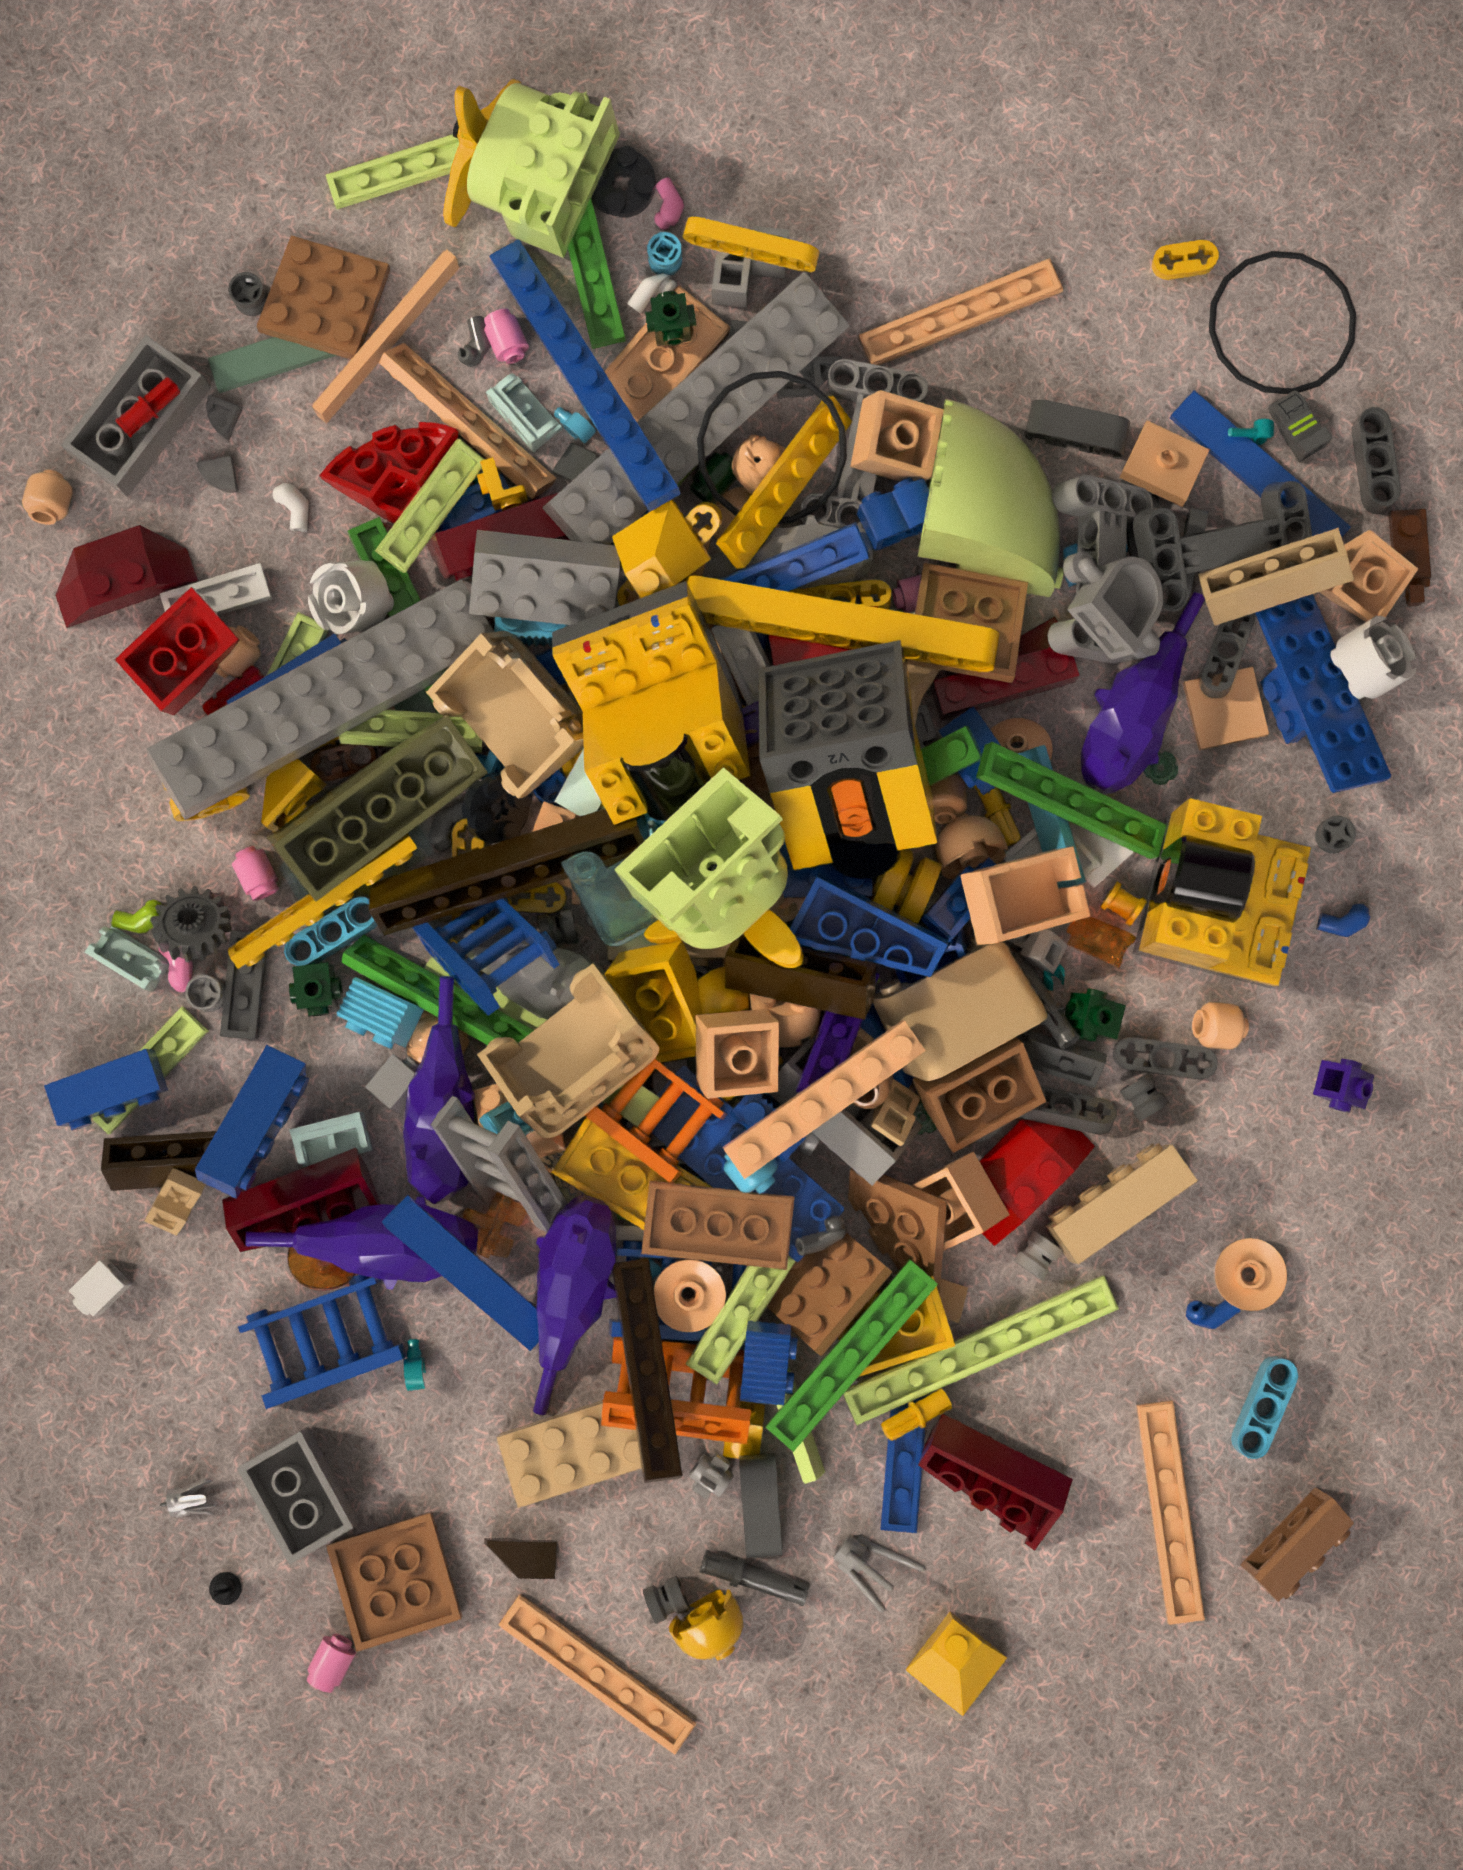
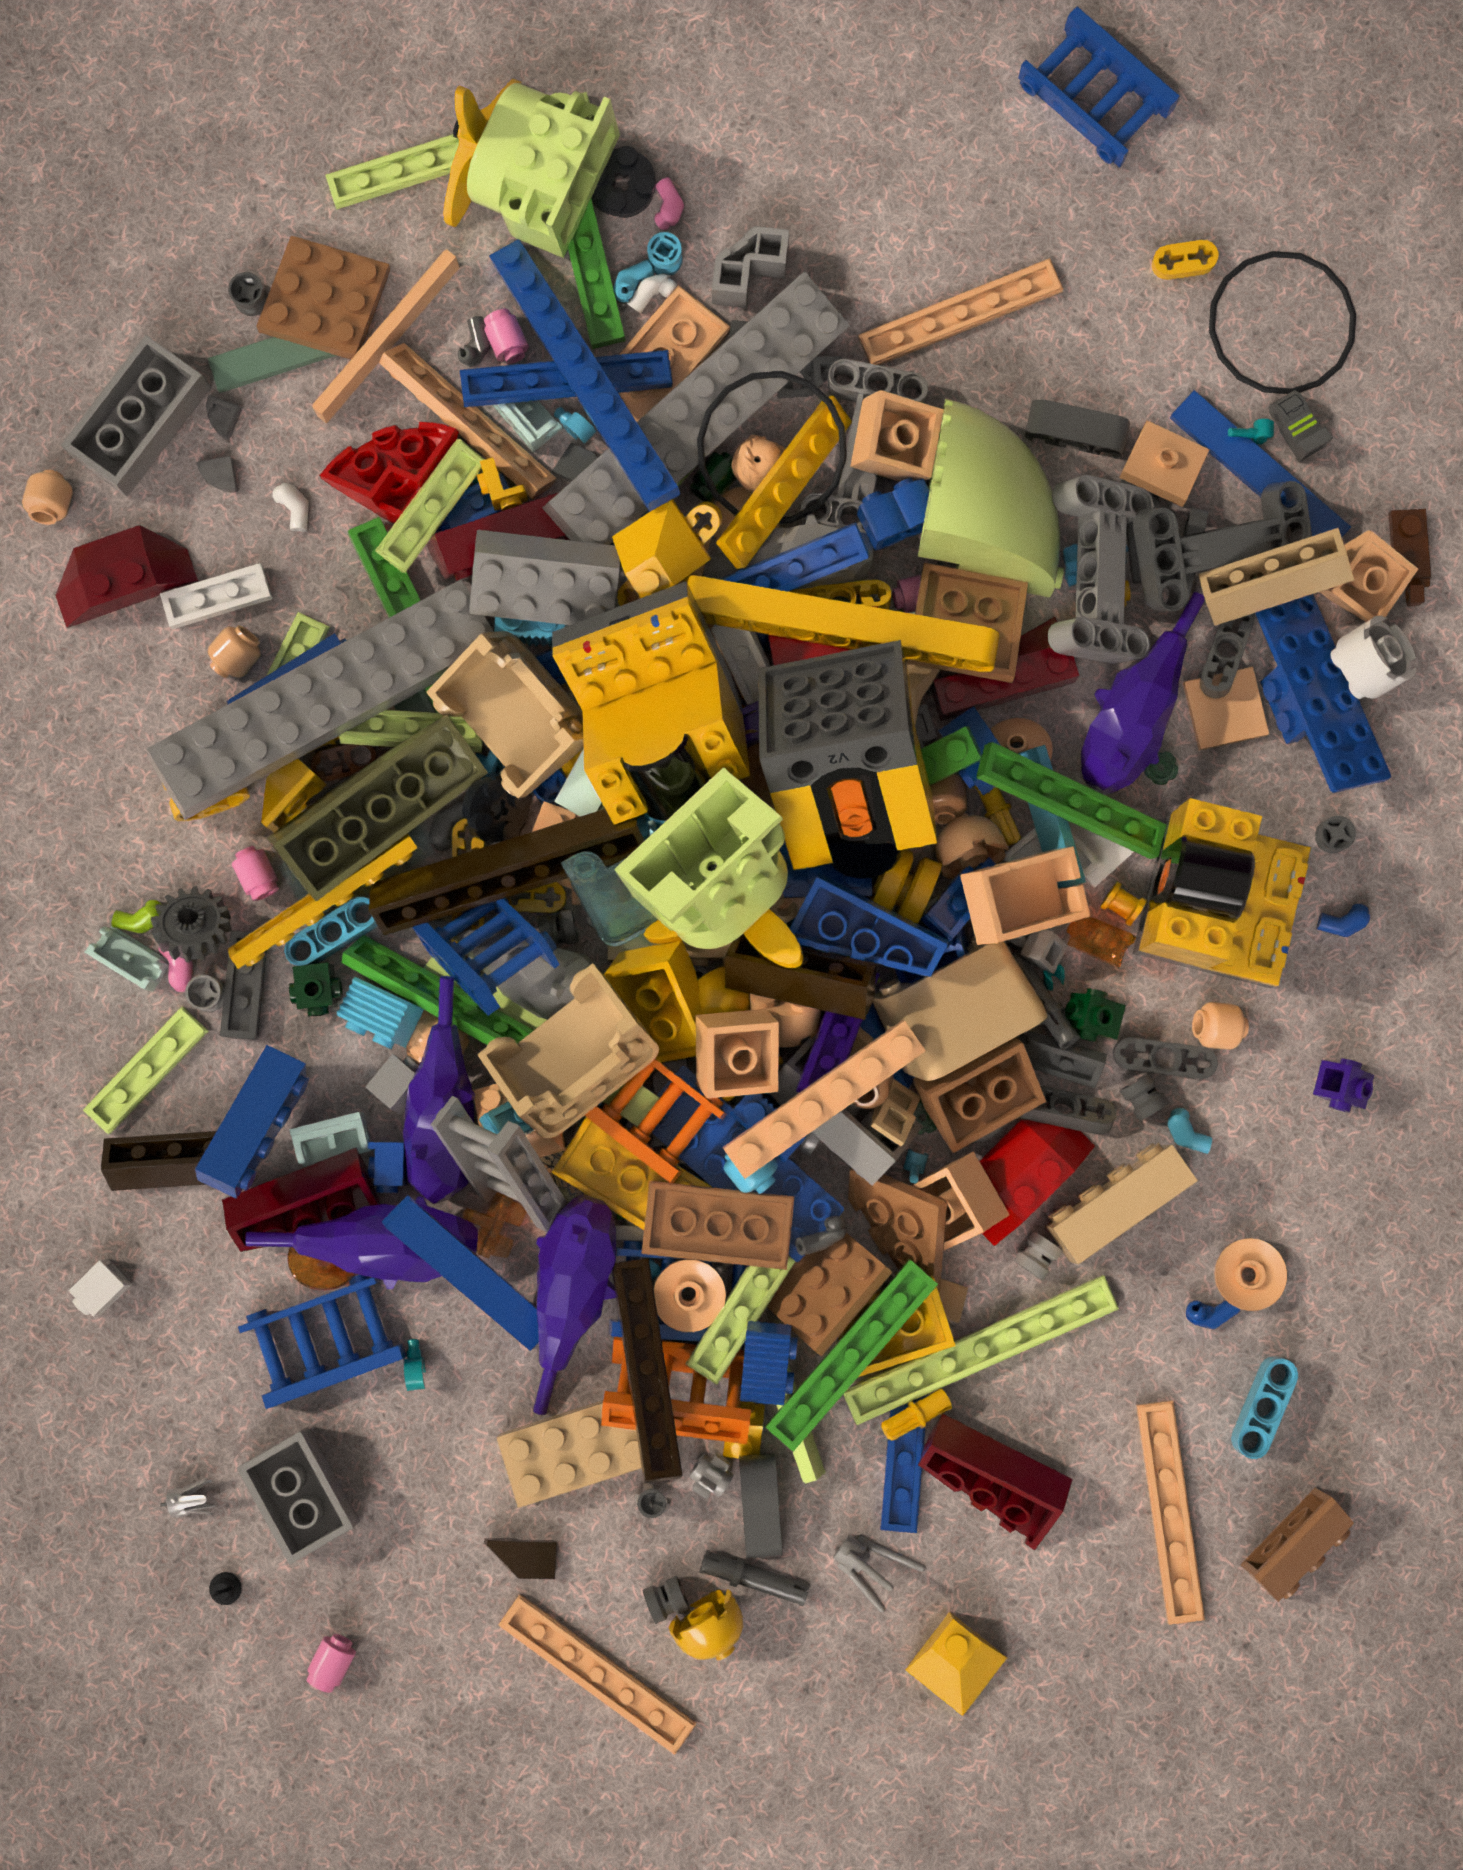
blue brick [44,1049,168,1131] -> none
red slope [114,587,240,715] -> none
red axle [115,377,181,438] -> none
tan slope [144,1168,206,1236] -> none
red axle [202,665,264,716] -> none
white brick [308,560,394,634] -> none
medium nougat plate [326,1511,463,1652] -> none
dark green brick [645,291,696,346] -> none
yellow beam [683,217,820,272] -> none
light grey piece [1063,552,1163,660] -> none
dark grey beam [1351,407,1401,514] -> none
none -> blue brick [368,1142,407,1193]
none -> blue tile [460,350,673,407]
none -> medium azure arm [613,259,654,303]
none -> dark grey piece [634,1482,670,1518]
none -> medium azure hand [903,1149,929,1183]
none -> blue fence [1018,6,1180,168]
none -> medium azure arm [1167,1108,1212,1154]

